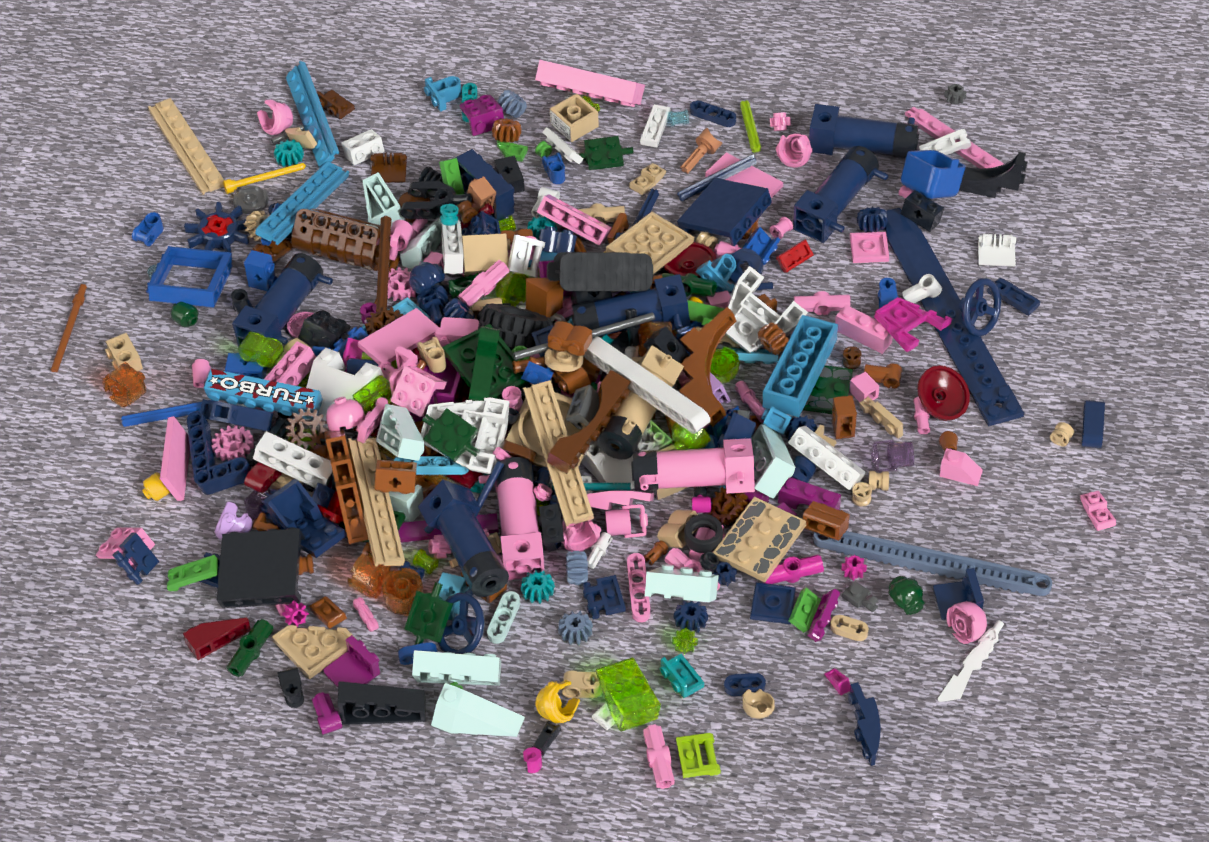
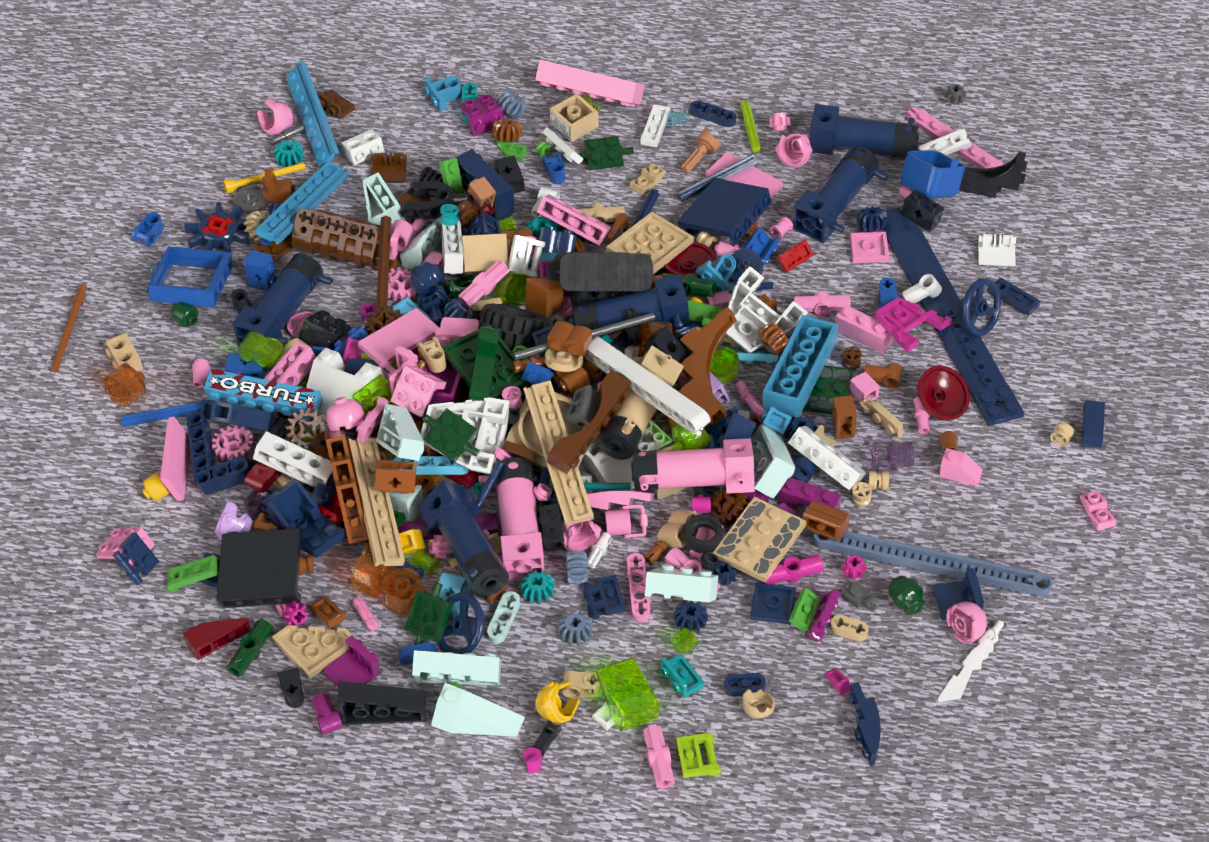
tan plate [148,98,224,195] -> none
tan slope [285,127,317,149] -> none
none -> dark orange brick [262,168,296,204]
none -> yellow brick [399,529,426,554]

